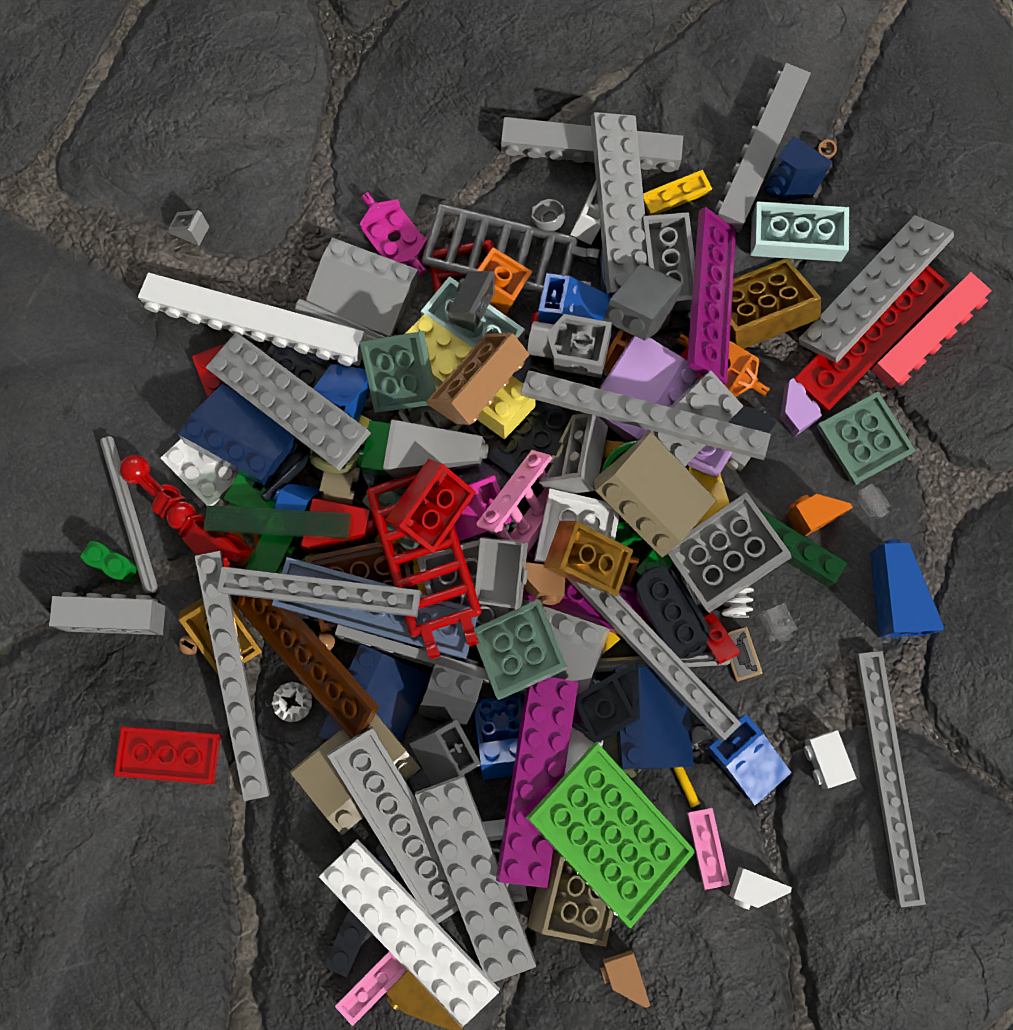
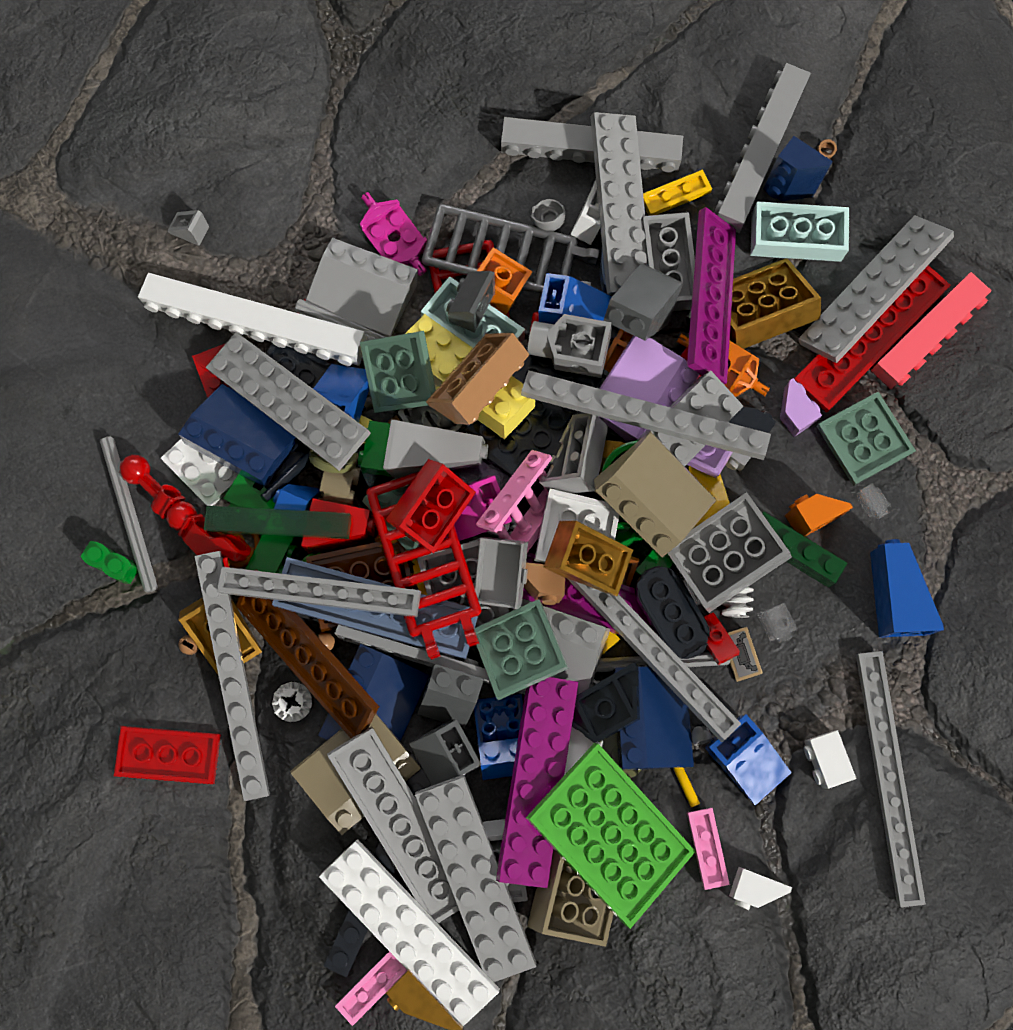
light grey brick [49,592,165,635] -> none
medium nougat slope [600,950,650,1008] -> none

